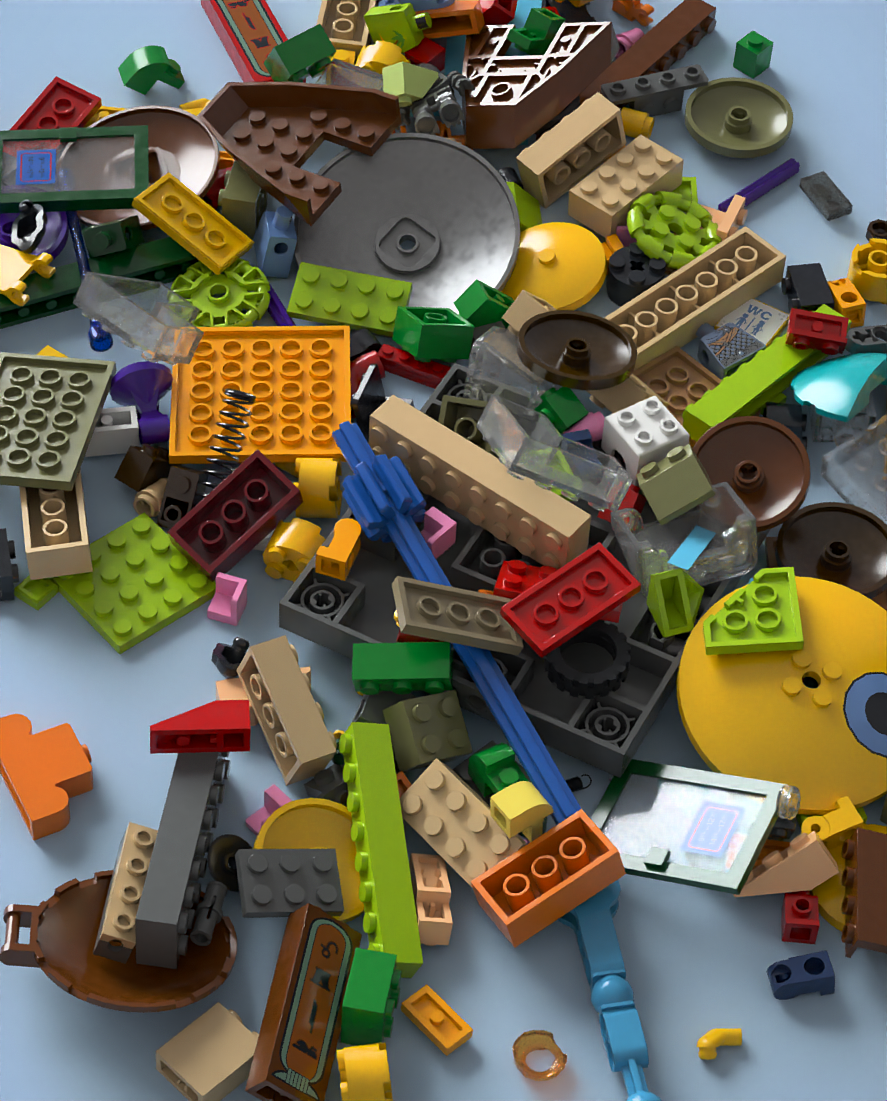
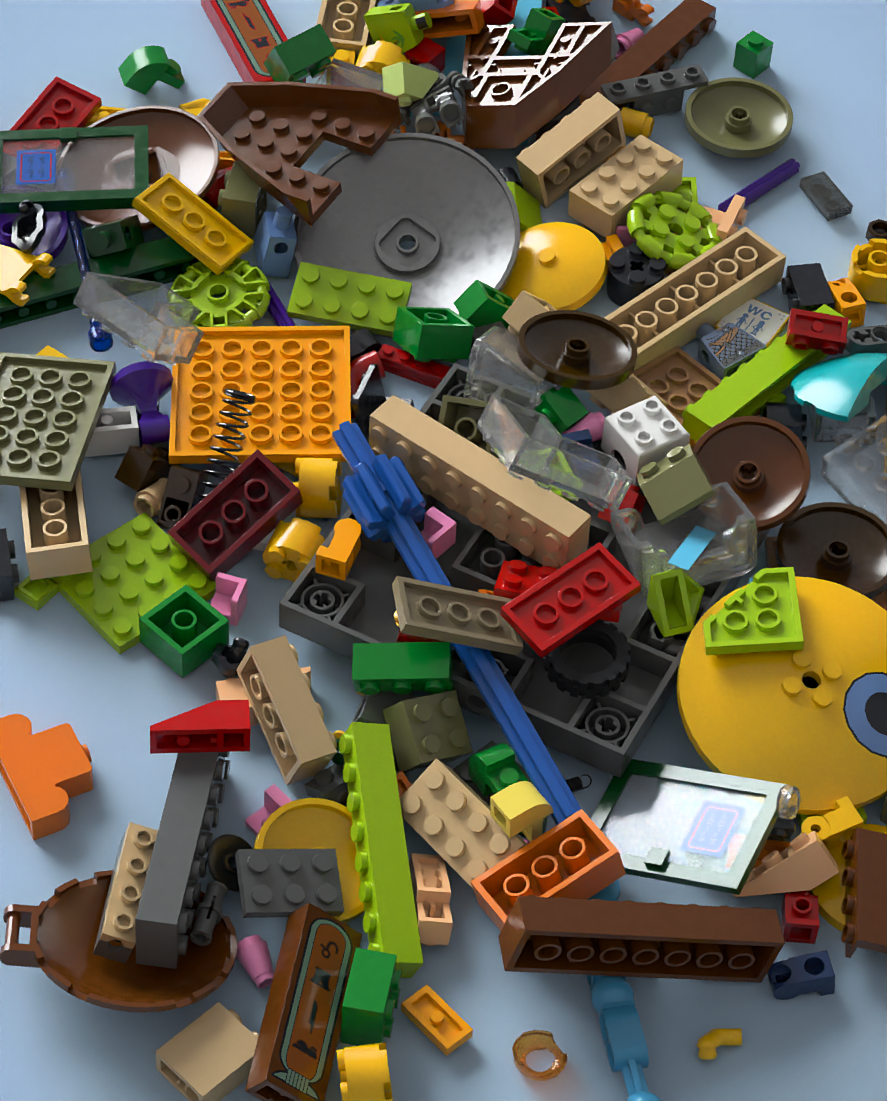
none -> green brick [139,585,229,678]
none -> bright pink cone [236,935,274,989]
none -> reddish brown brick [498,895,785,983]

